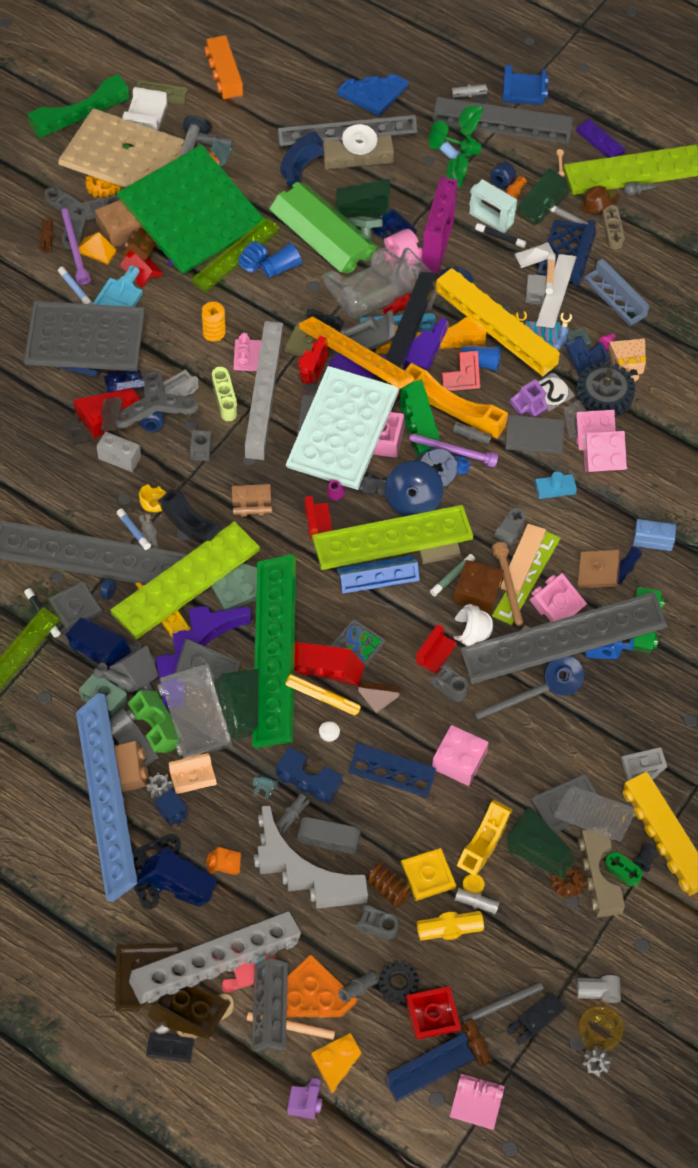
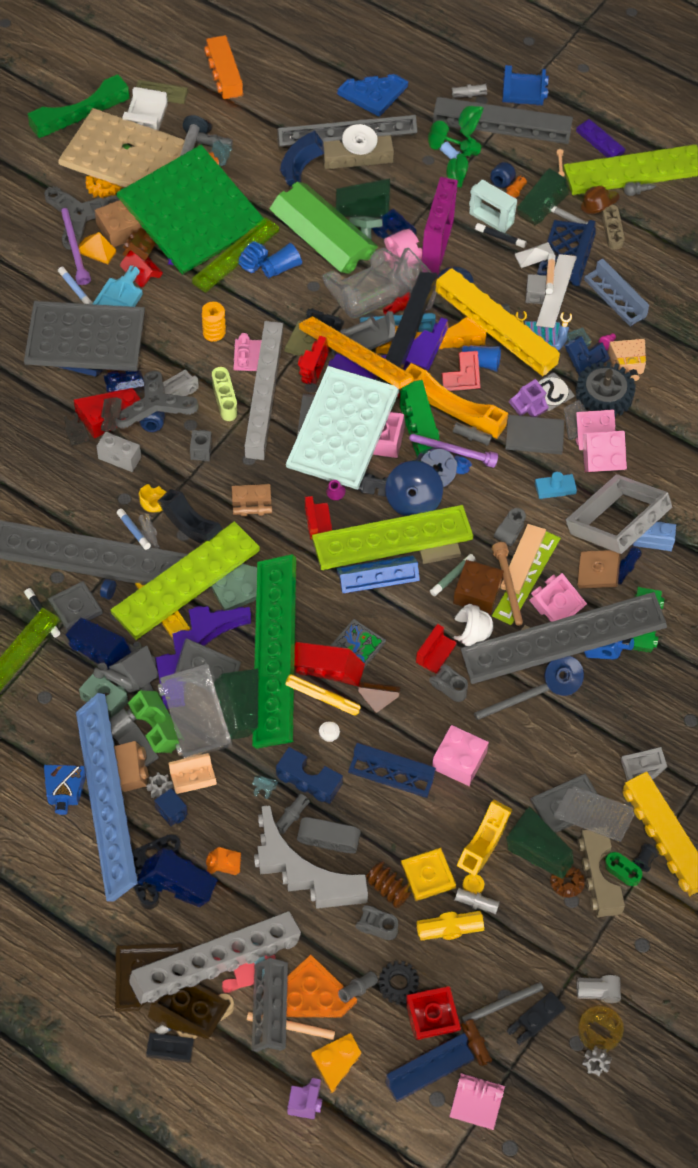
reddish brown pin [39,218,54,253] -> none
none -> blue torso [44,765,86,815]
none -> light grey window [566,474,672,554]

